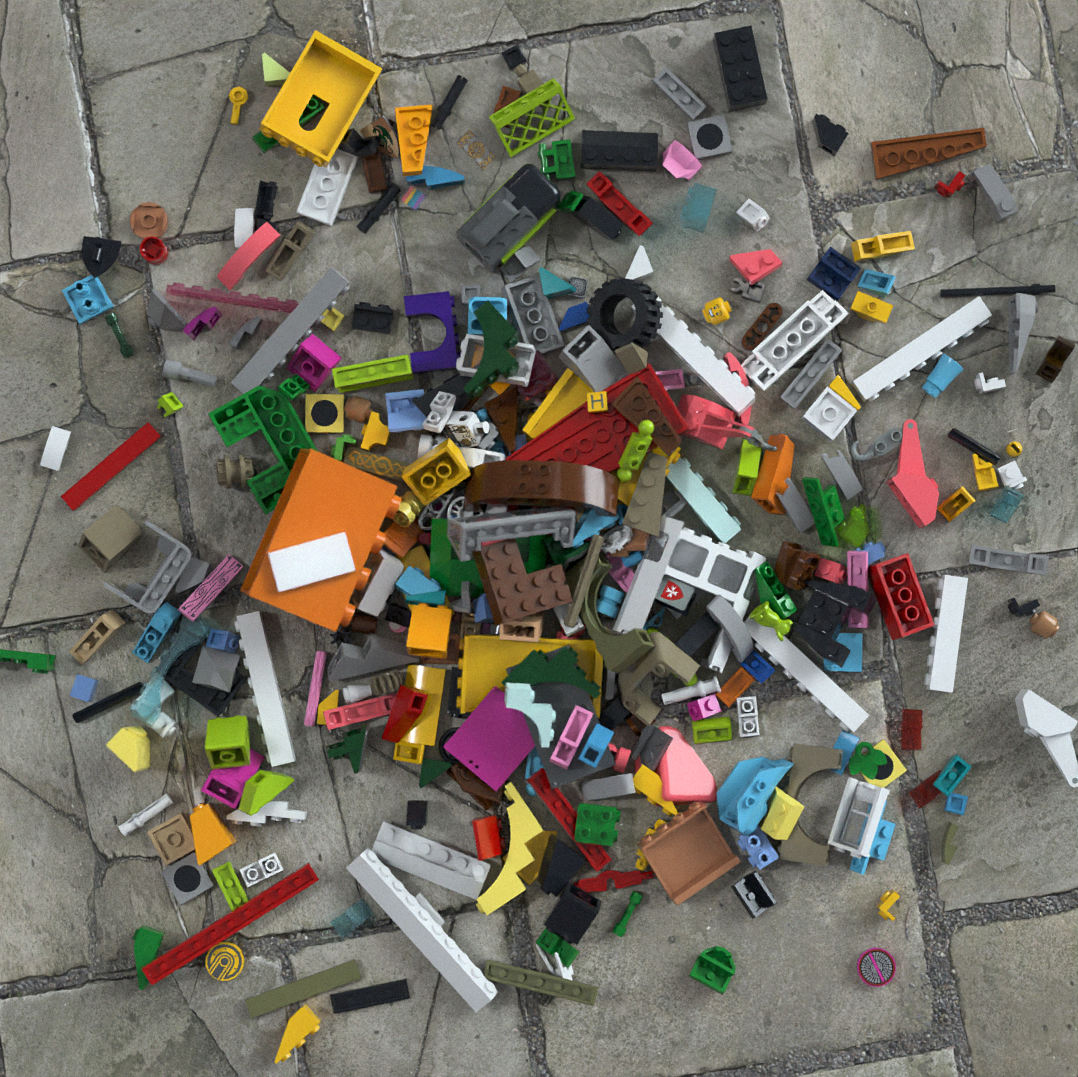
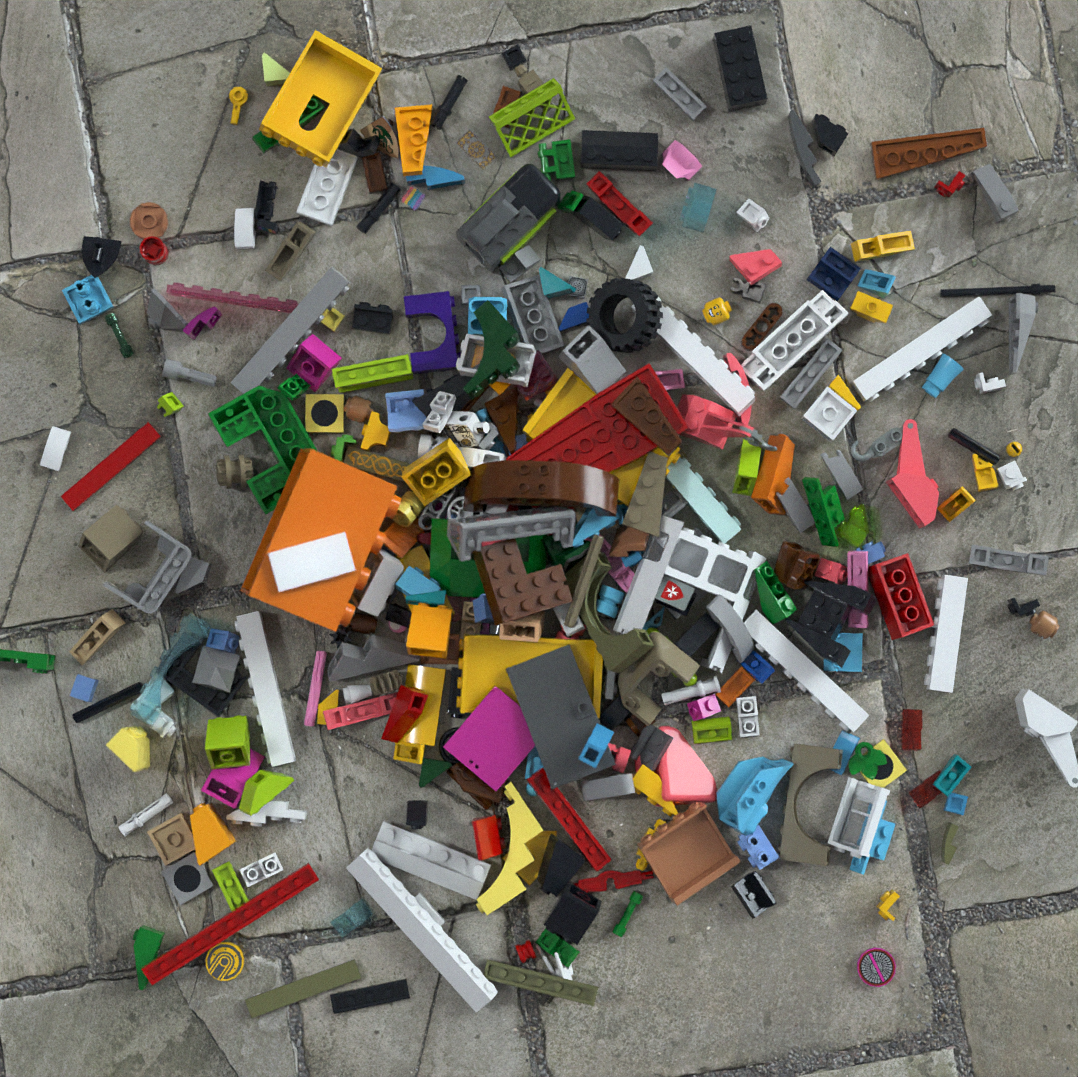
medium azure slope [132,602,182,663] -> none
bright pink tile [178,554,243,622] -> none
coral slope [217,222,281,290] -> none
flat silver slope [229,316,263,350] -> none
yellow slope [274,1004,321,1064] -> none
dark green piece [326,723,370,774] -> none
light grey tile [450,581,472,613] -> none
dark green arch [501,646,601,699] -> none
light aqua arch [504,683,556,747] -> none
bright pink slope [549,705,594,770] -> none
green bracket [574,803,621,846] -> none
yellow tile [587,391,608,413] -> none
white wheel [601,525,633,554] -> none
dark tan slope [615,343,648,375] -> none
lime plate [617,420,654,482] -> none
light grey tile [687,115,732,160] -> none
green slope [688,946,736,995] -> none
lime animal [749,601,793,641] -> none
light yellow slope [759,786,805,840] -> none
clear light blue slope [989,486,1024,523] -> none
dark brown slope [1036,336,1075,383] -> none
none -> red wheel [515,940,537,963]
none -> dark grey slope [788,110,821,189]

